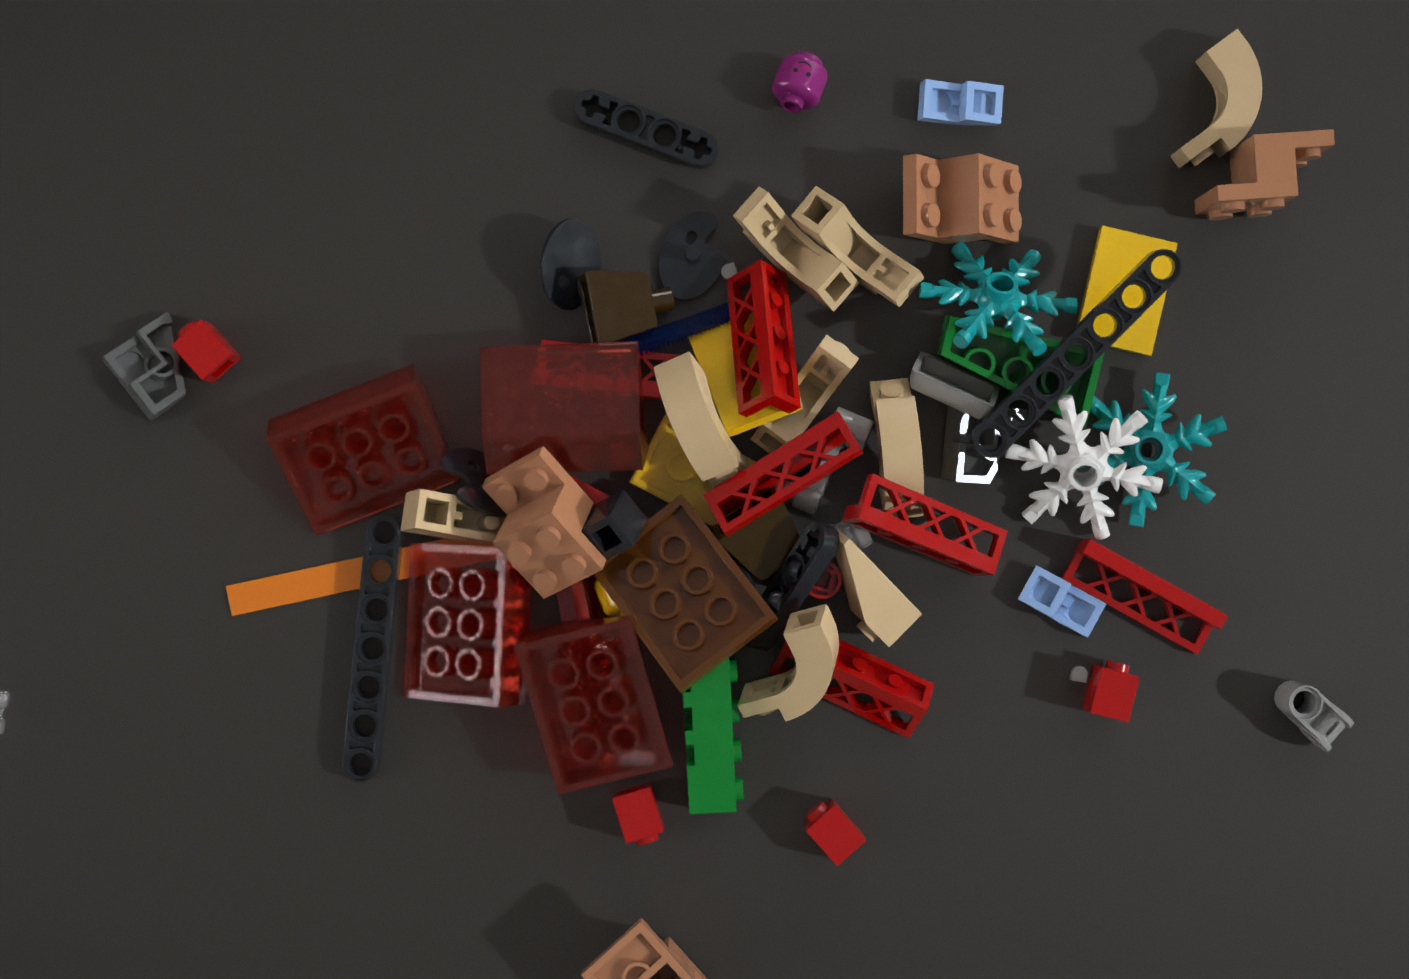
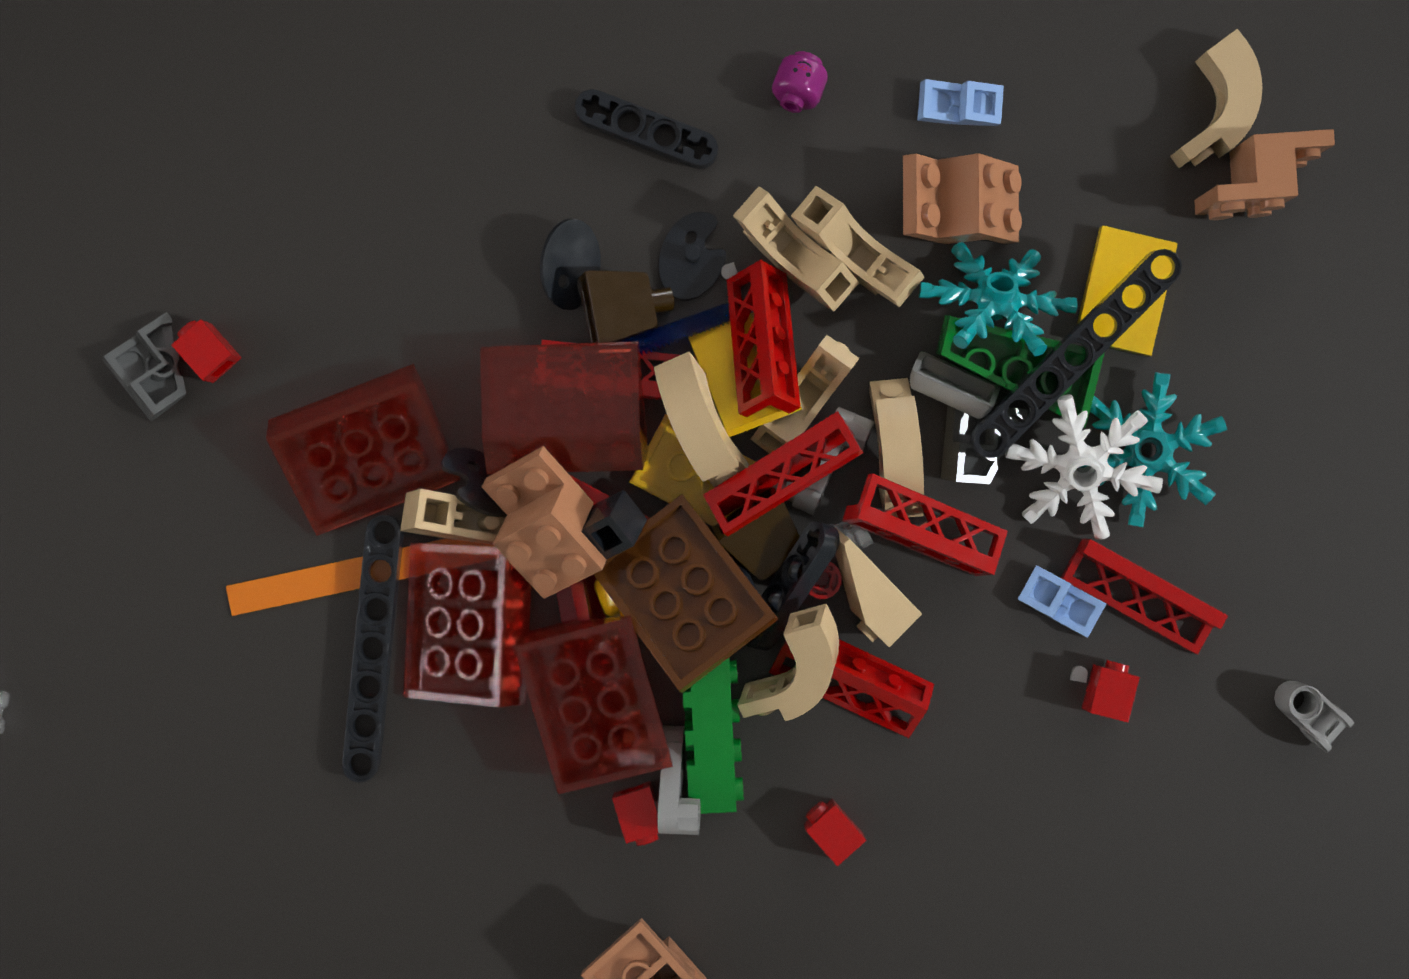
none -> light grey beam [625,725,701,835]

